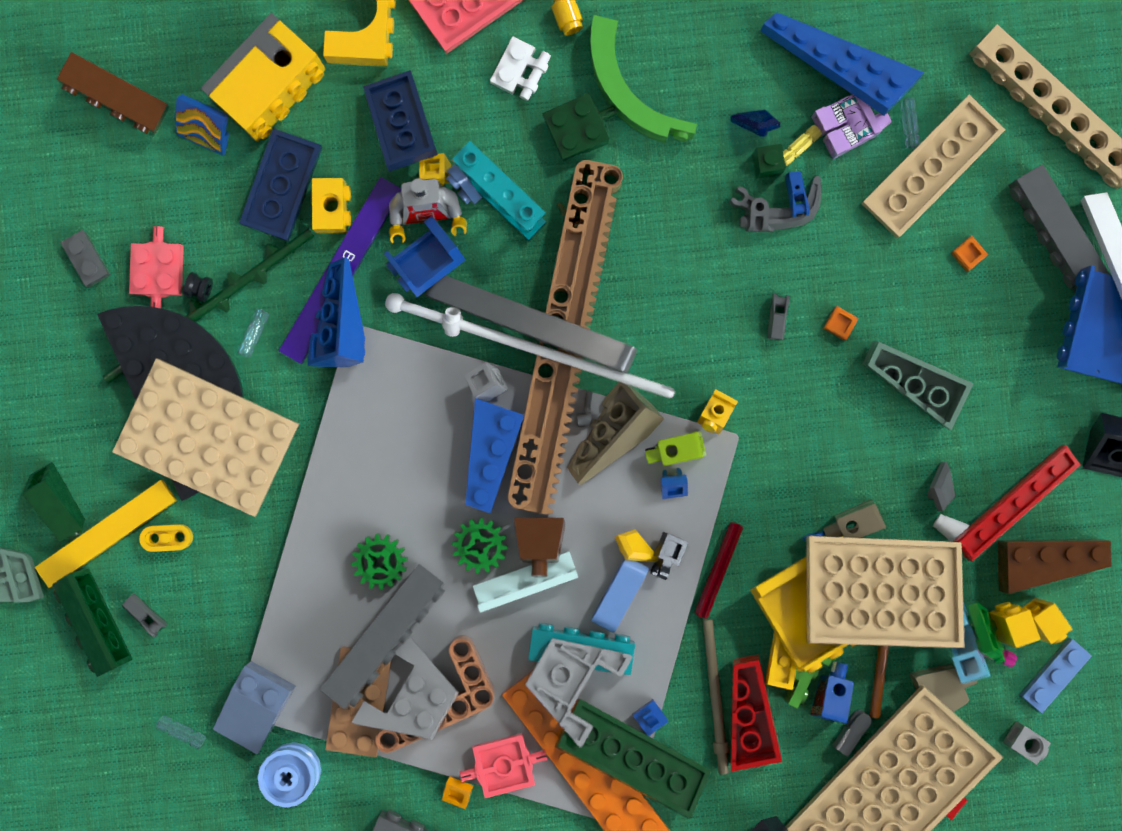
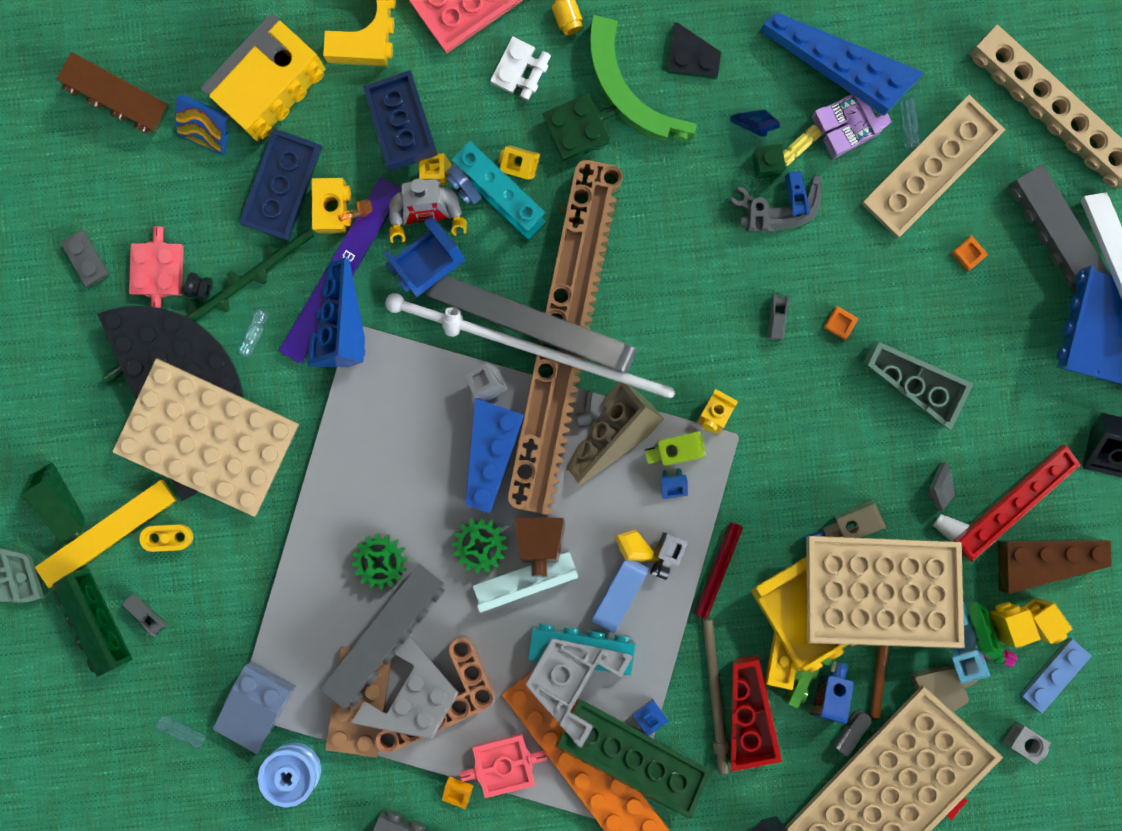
none -> clear orange hand [338,200,372,222]
none -> yellow brick [498,146,540,180]
none -> black wing [667,22,721,79]

